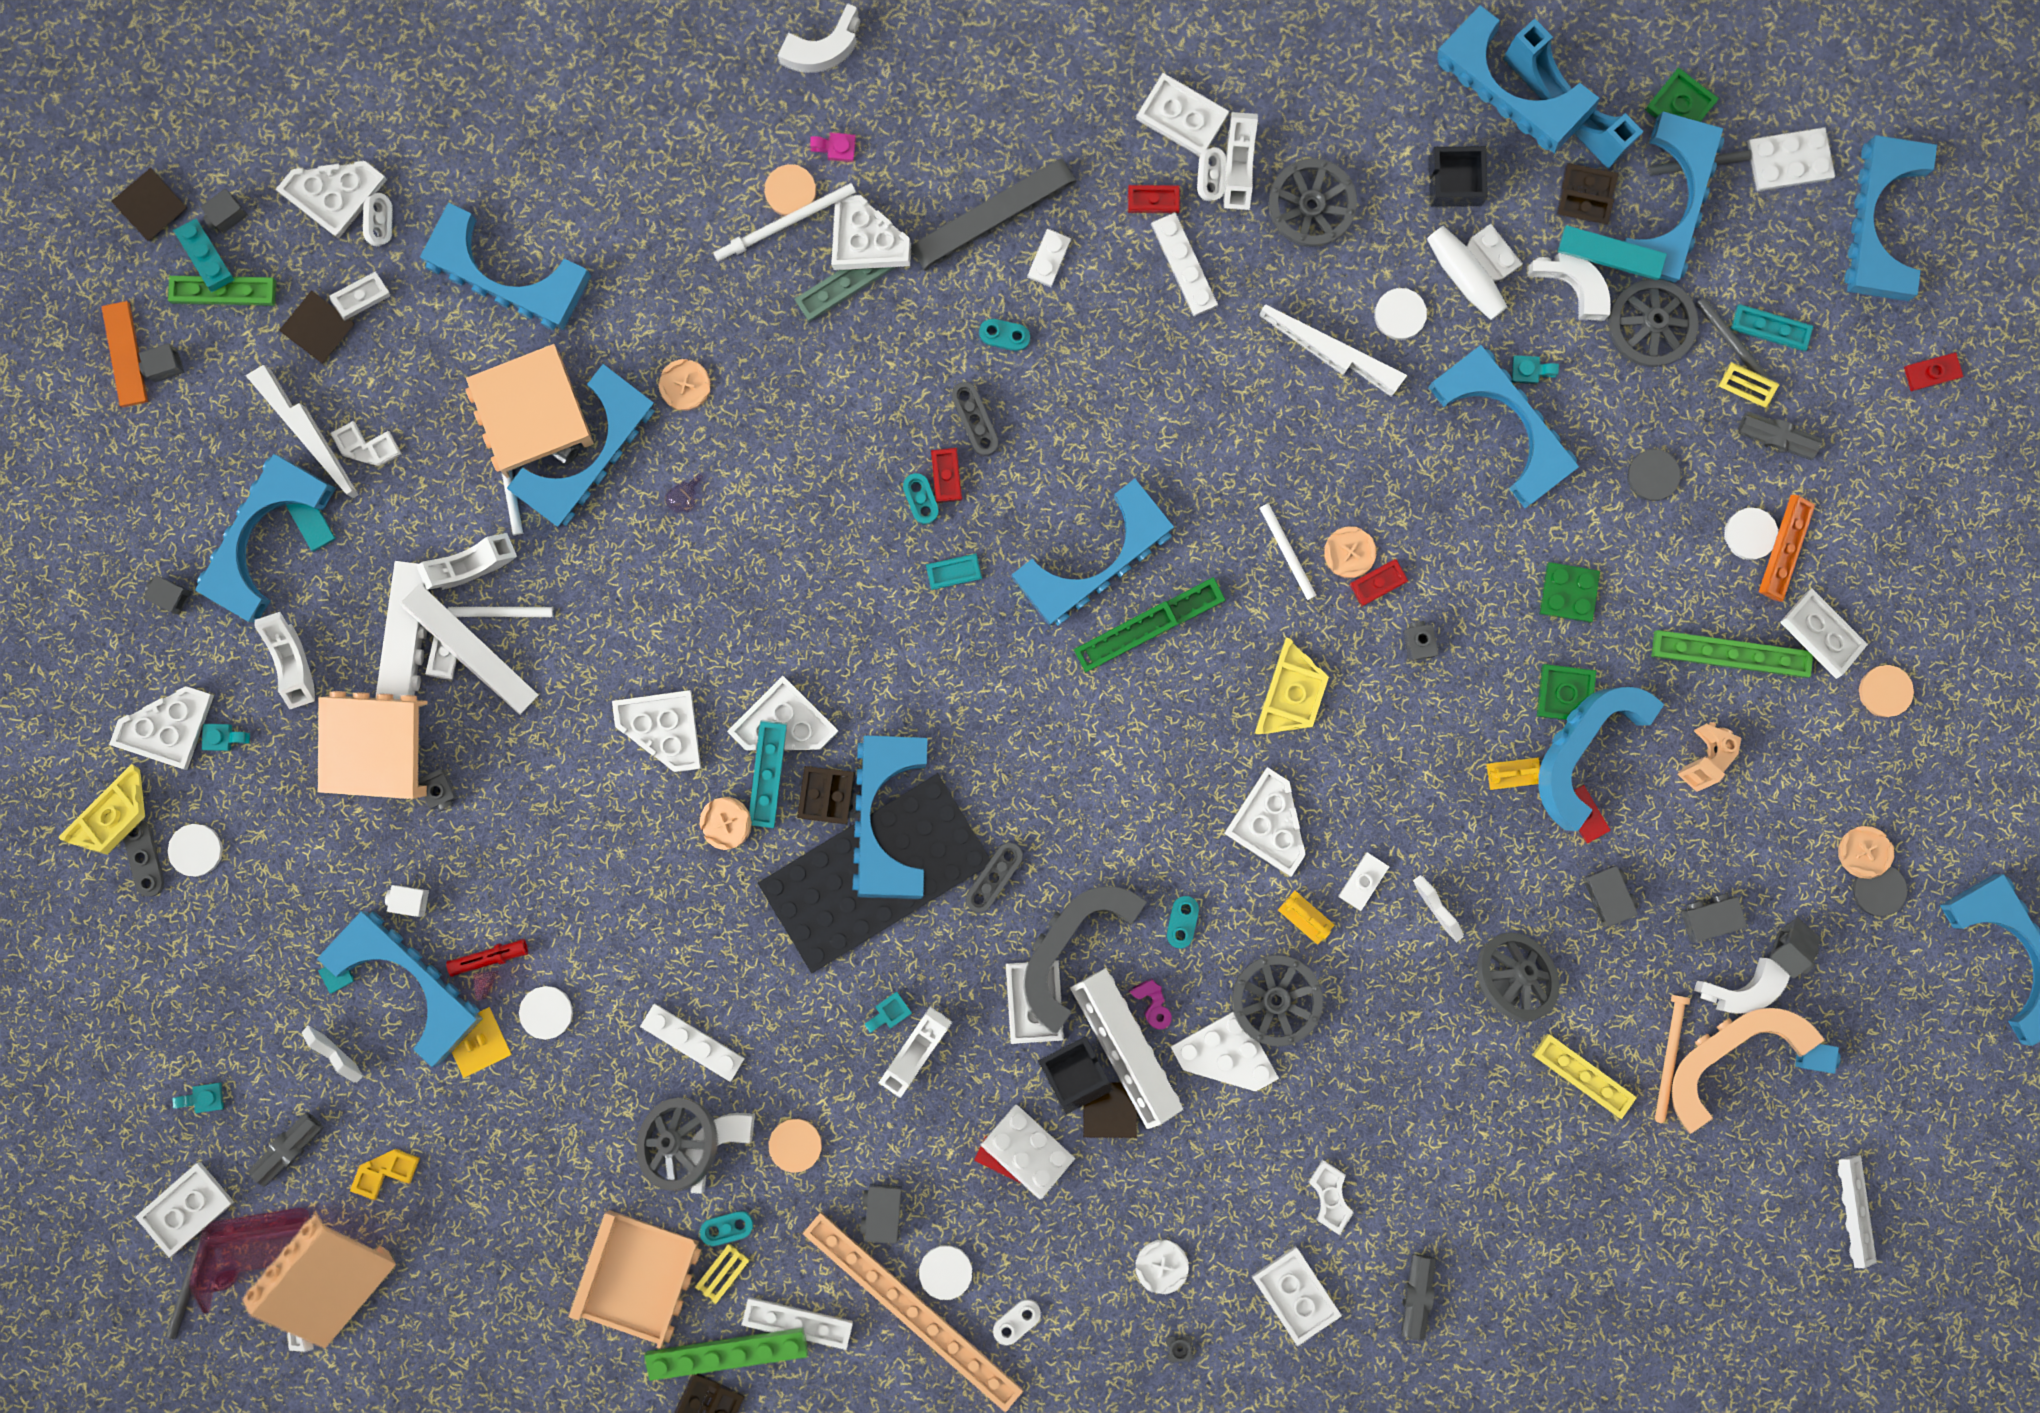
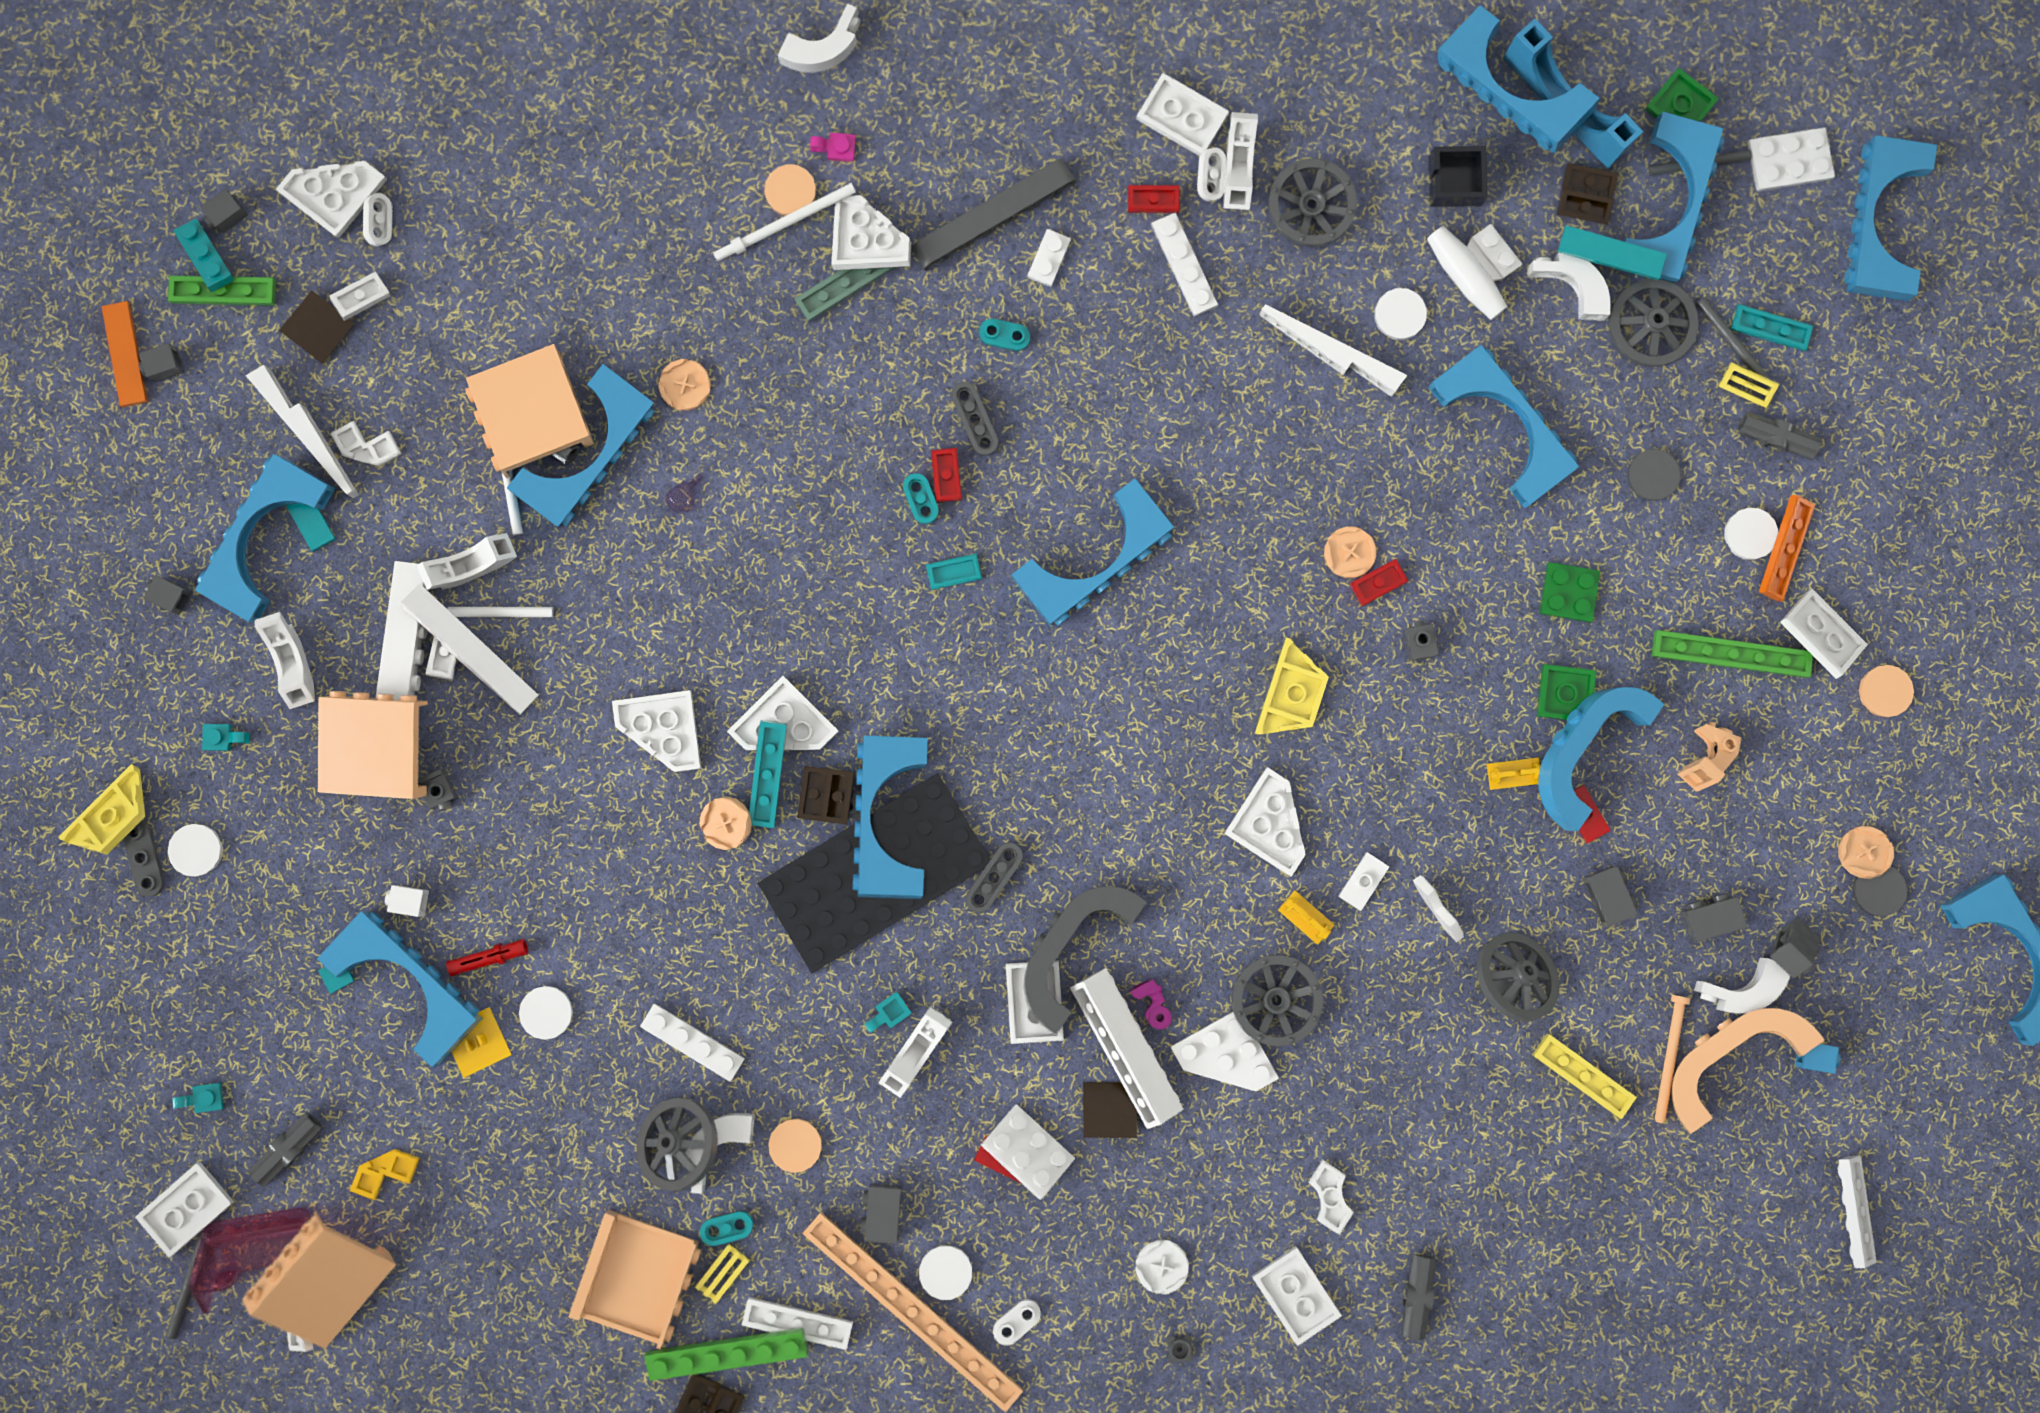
white plate [109,686,214,770] -> none
dark brown slope [111,167,188,242] -> none
white tile [302,1026,363,1083] -> none
dark azure arch [420,202,591,331] -> none
clear pink slope [473,971,499,1000] -> none
black piece [1038,1036,1113,1115] -> none
green slope [1073,577,1226,673] -> none
teal plate [1166,896,1199,949] -> none
white bar [1260,503,1317,600] -> none
teal plate [1511,355,1559,384] -> none
red plate [1904,352,1964,392] -> none

